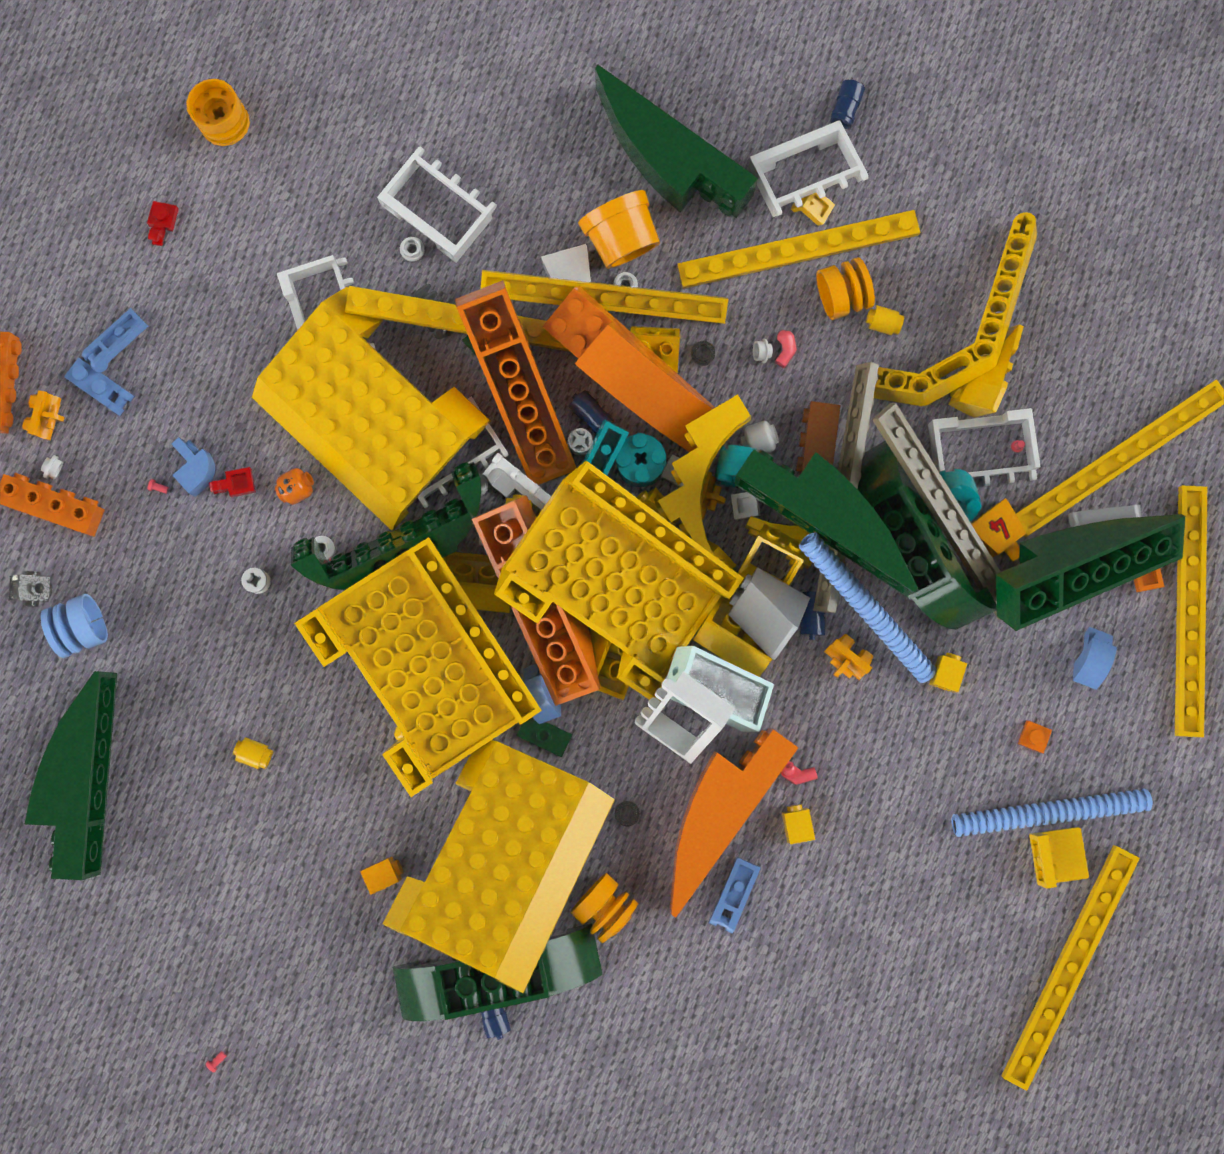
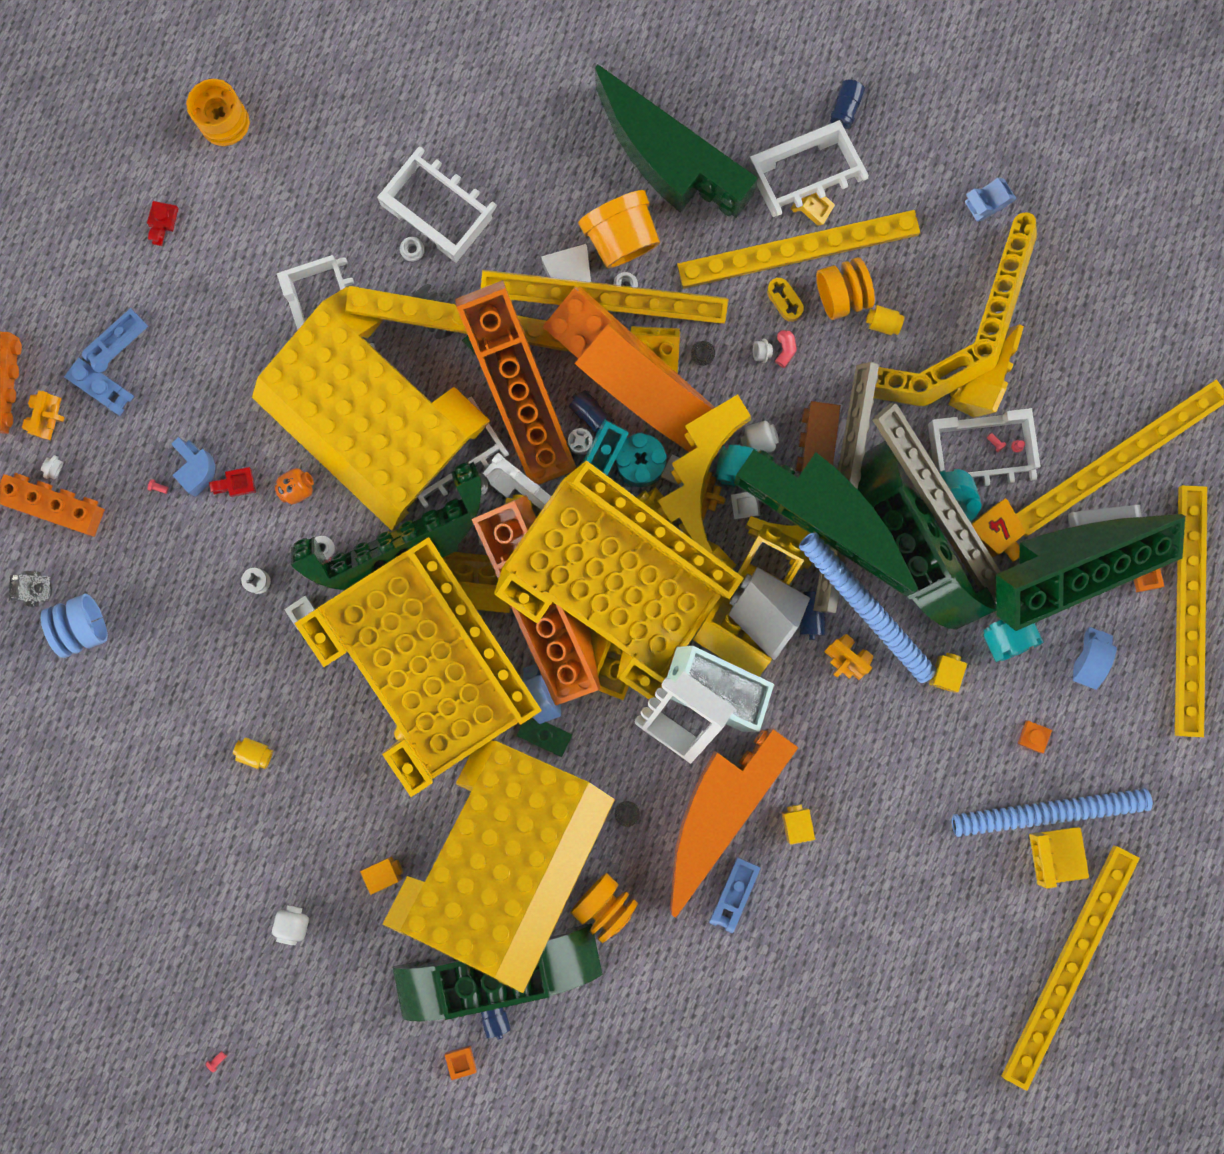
dark green slope [24,671,117,881] -> none
coral arm [781,761,818,785] -> none
none -> white head [272,905,309,945]
none -> white plate [284,596,316,630]
none -> orange plate [445,1045,477,1080]
none -> yellow beam [767,278,804,322]
none -> medium blue brick [965,178,1016,222]
none -> teal brick [983,620,1044,663]
none -> coral piece [987,433,1006,452]

